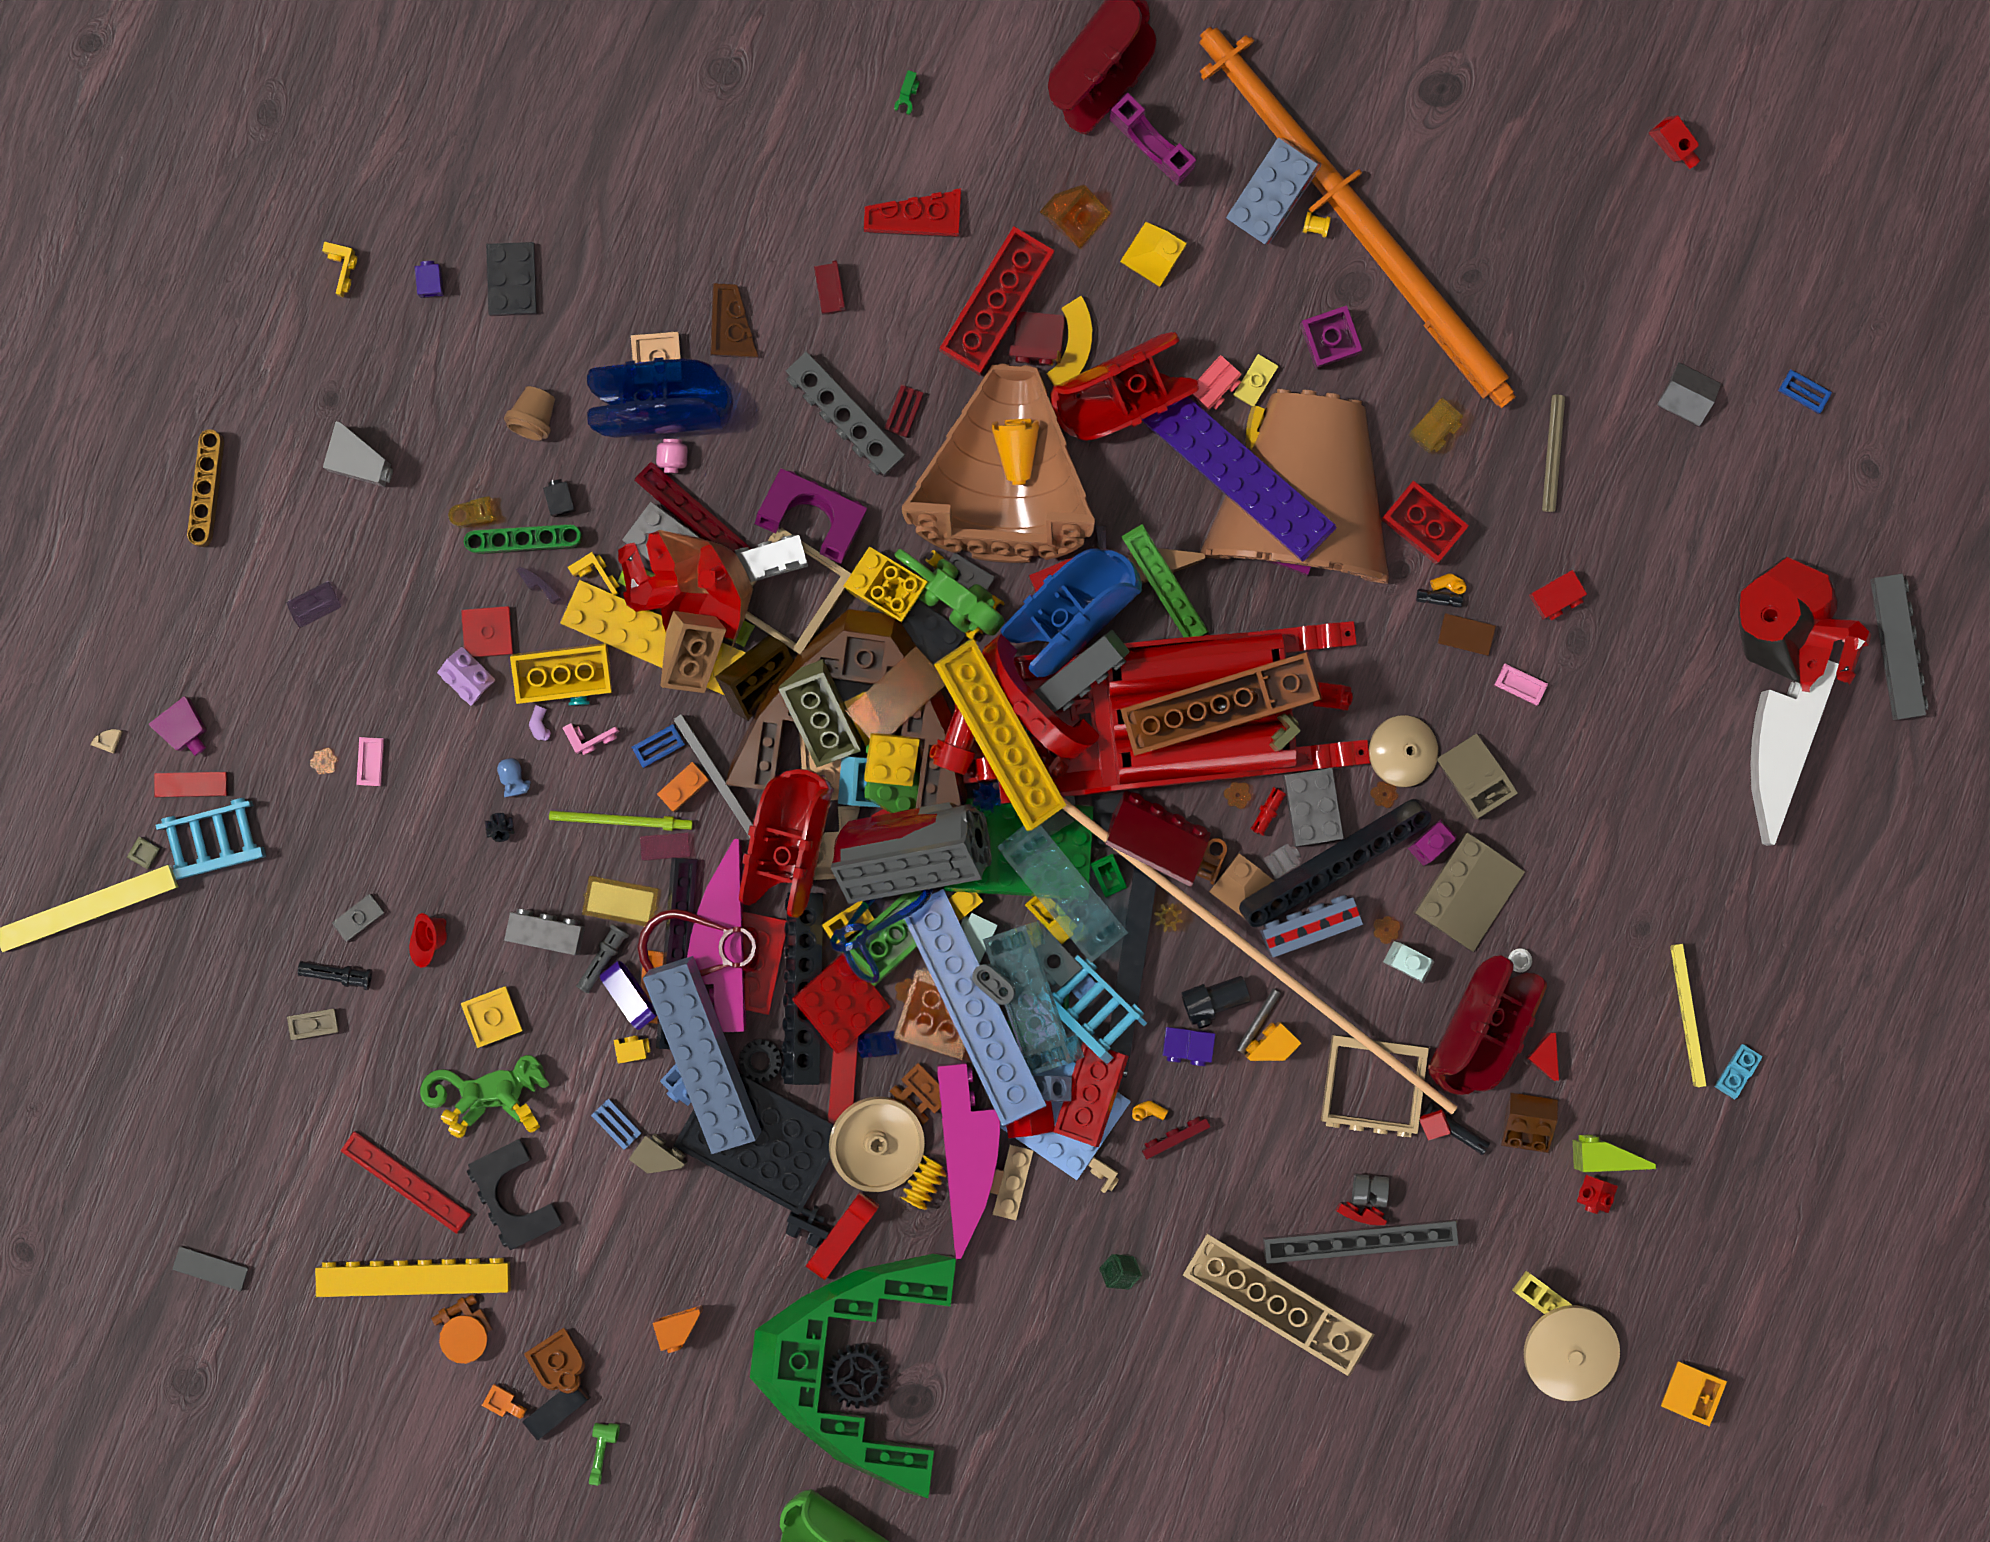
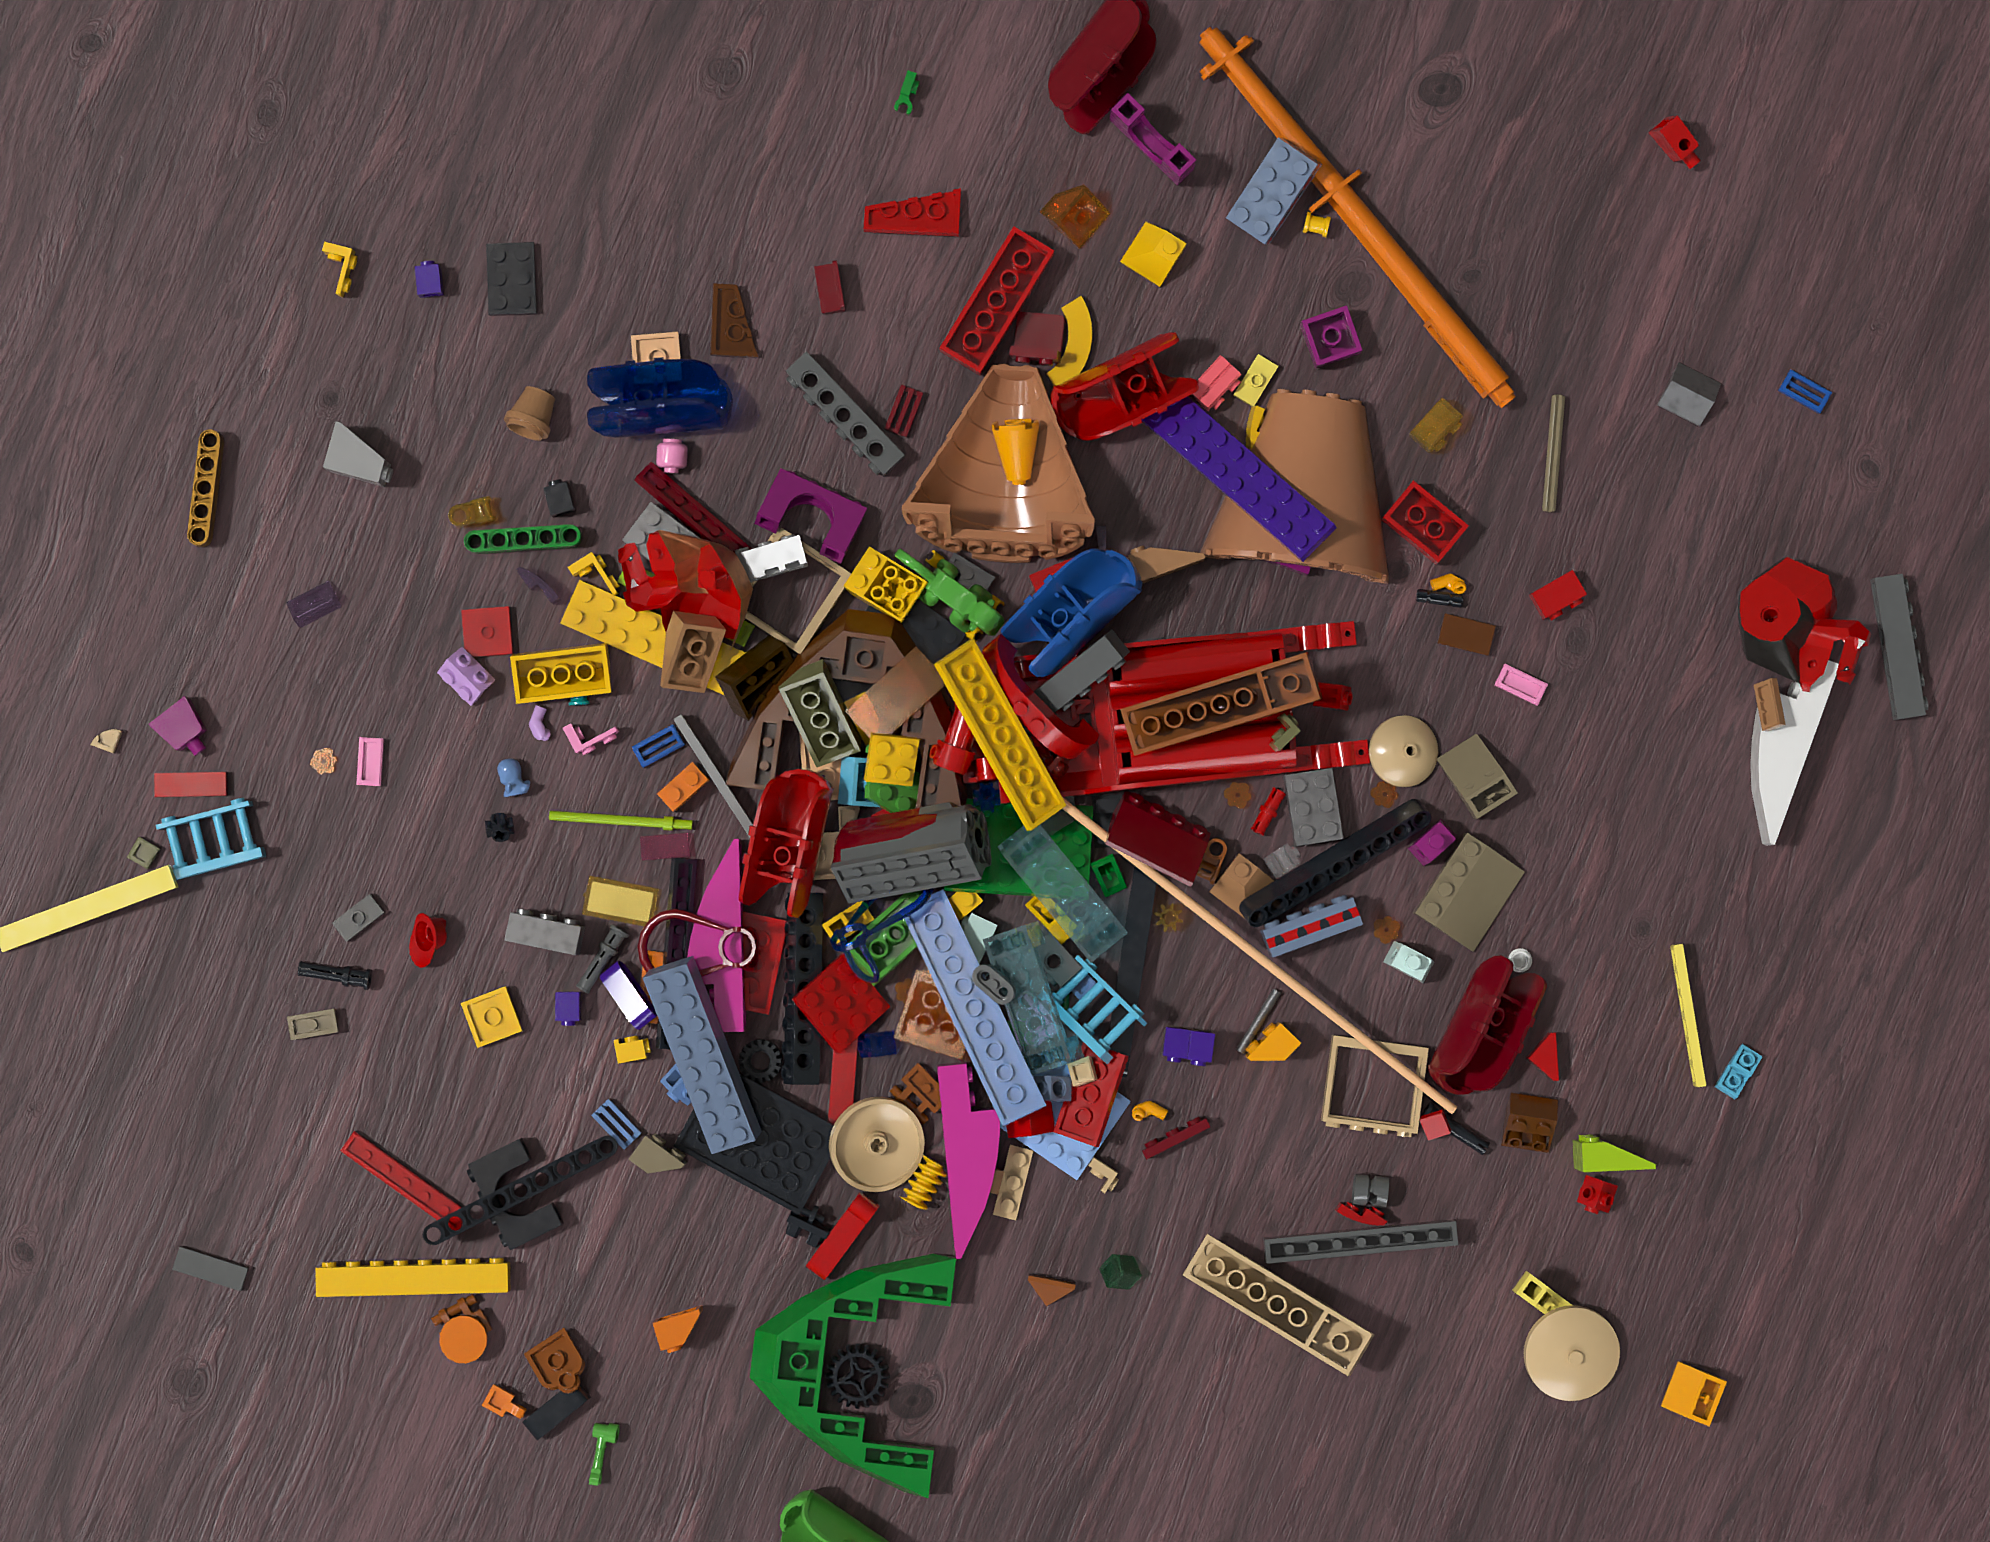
bright green animal [420,1055,549,1138] -> none
bright green tile [1121,524,1208,637] -> none
black piece [1181,975,1251,1029] -> none
none -> black beam [422,1136,618,1246]
none -> dark purple brick [555,992,581,1026]
none -> dark orange slope [1028,1273,1076,1306]
none -> tan tile [1067,1056,1098,1087]
none -> medium nougat plate [1754,678,1786,731]

